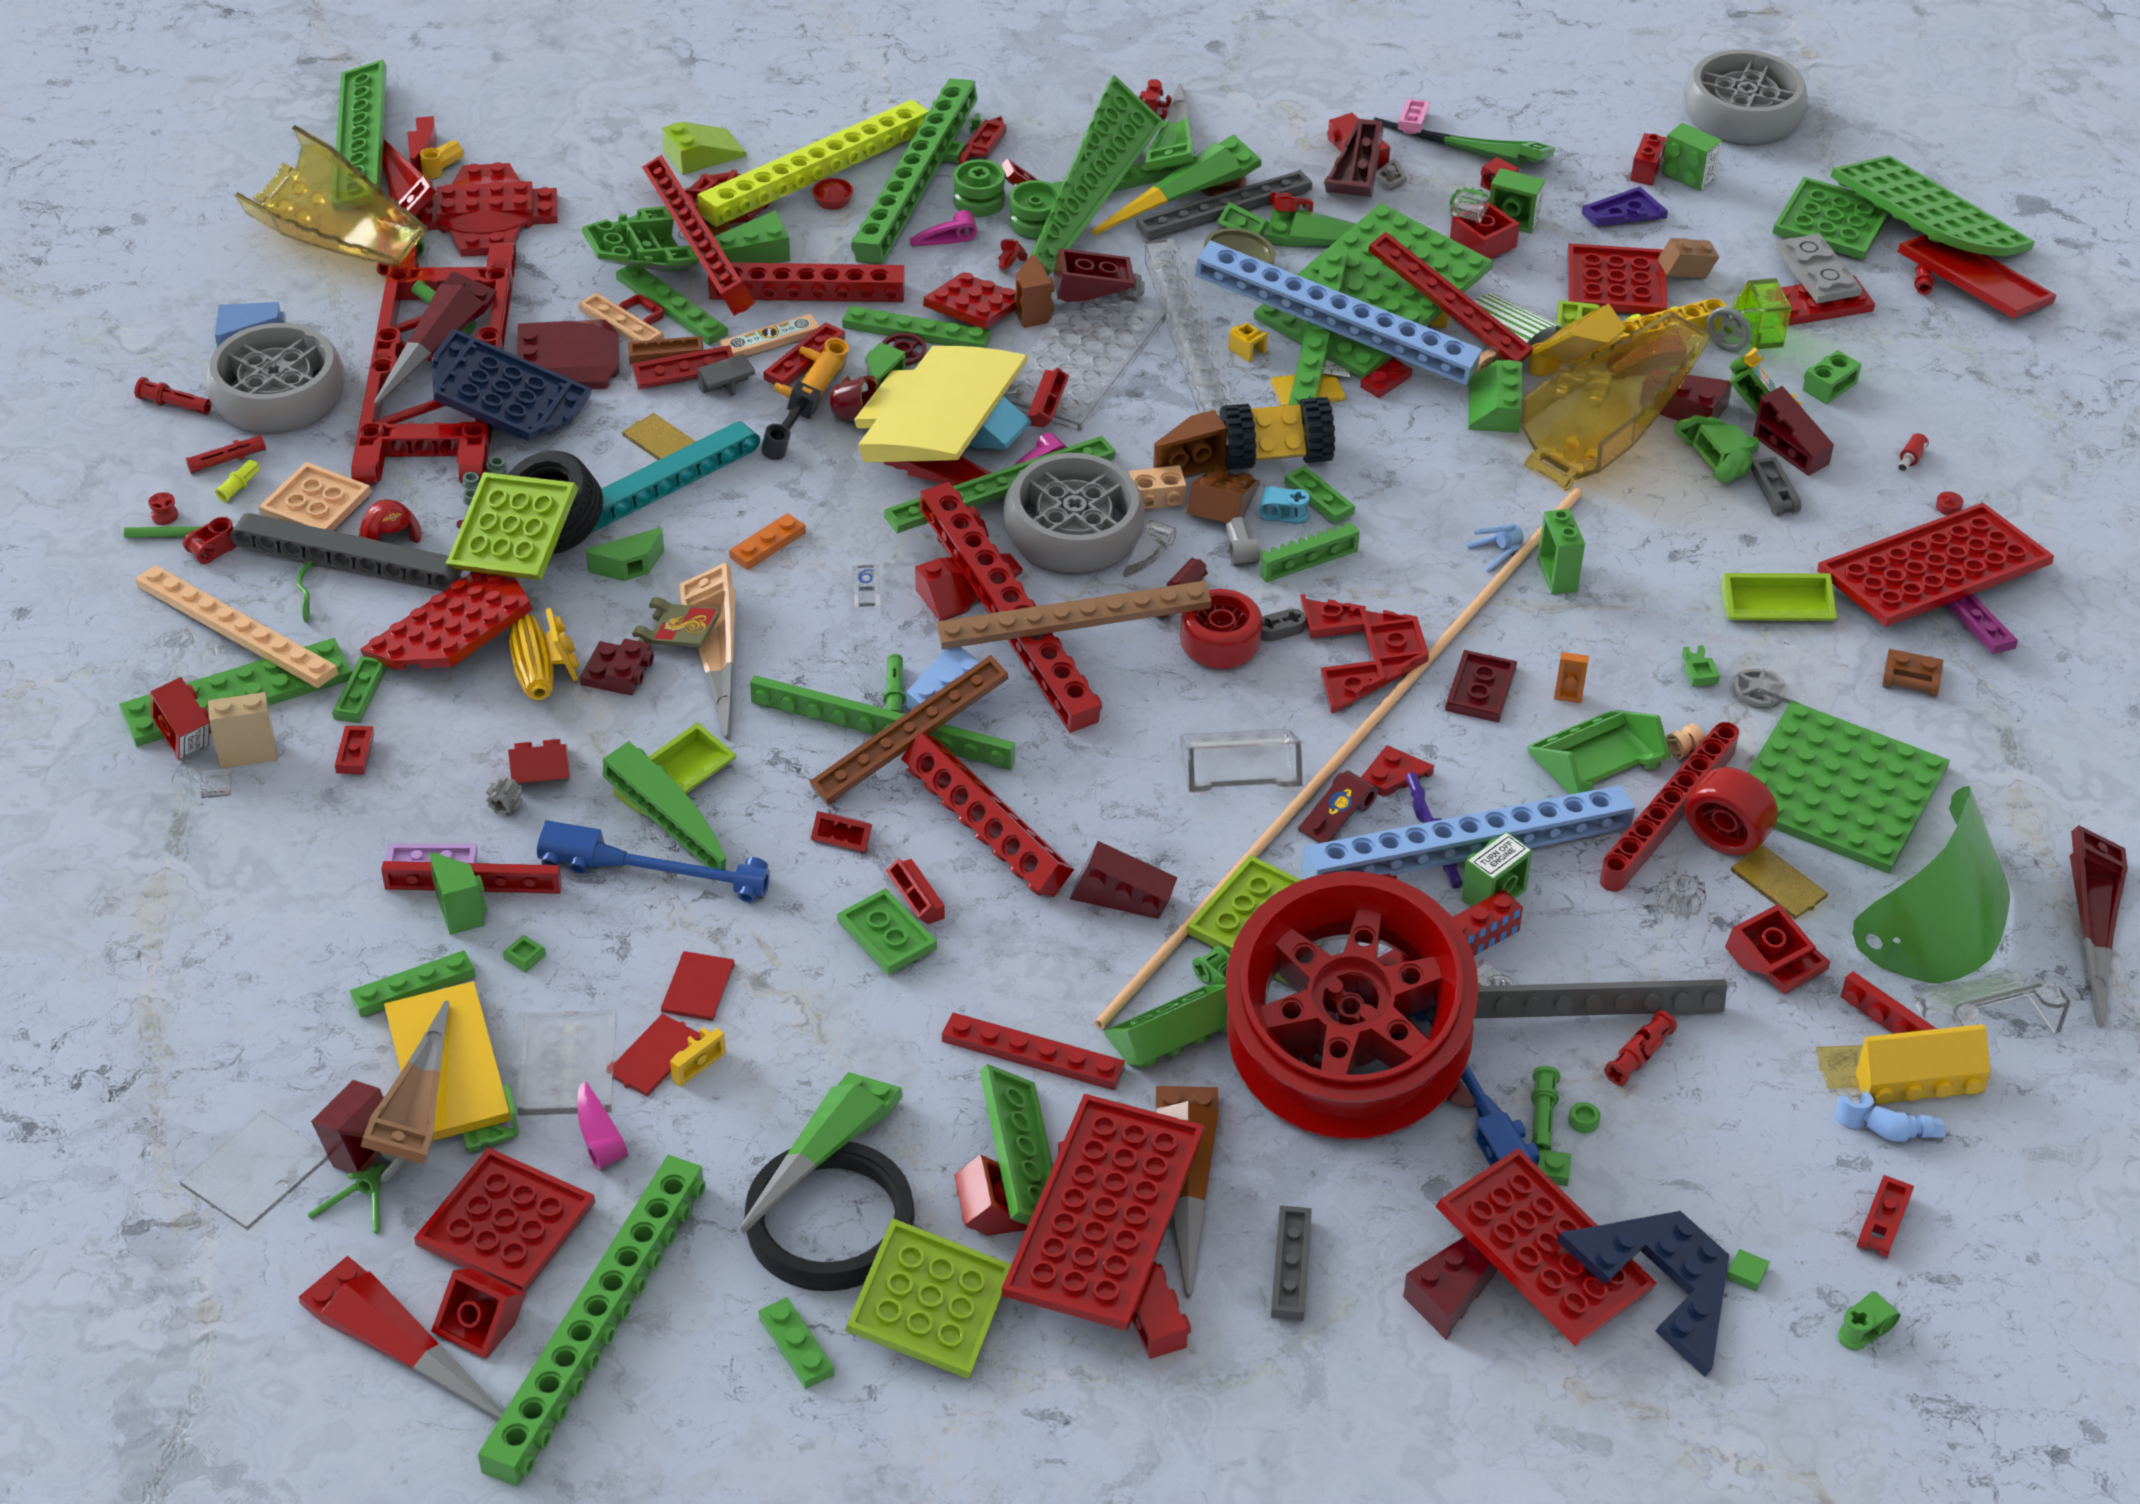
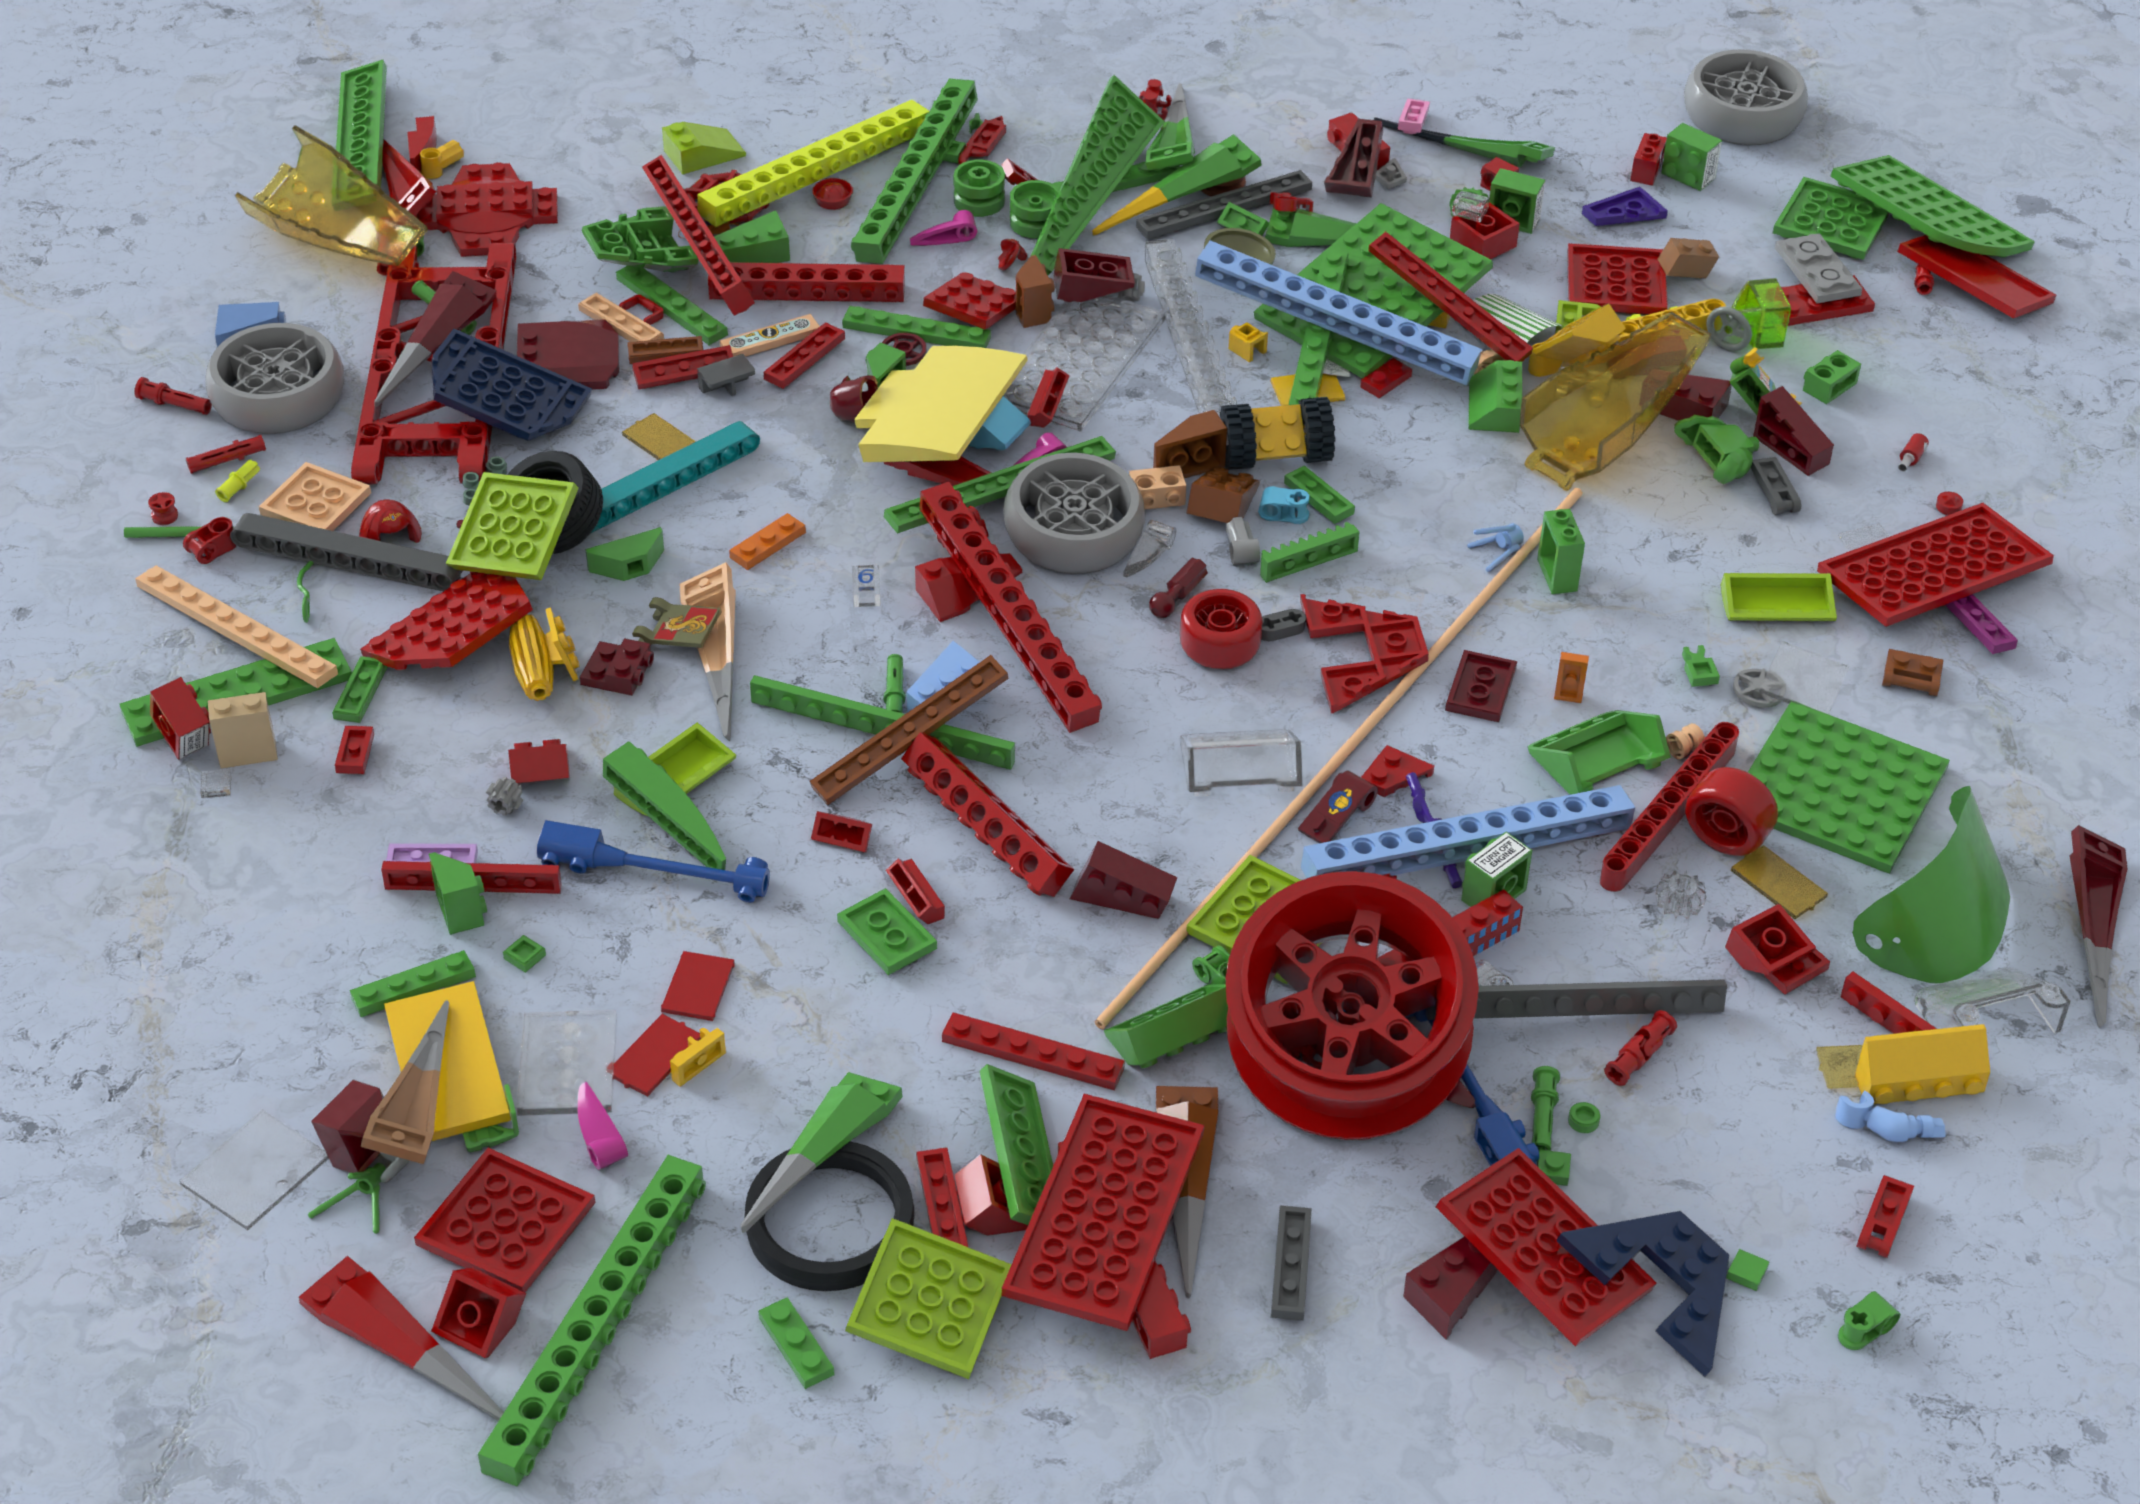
piece [761,338,849,460] -> none
medium nougat plate [937,581,1211,650] -> none
none -> red plate [916,1147,968,1247]

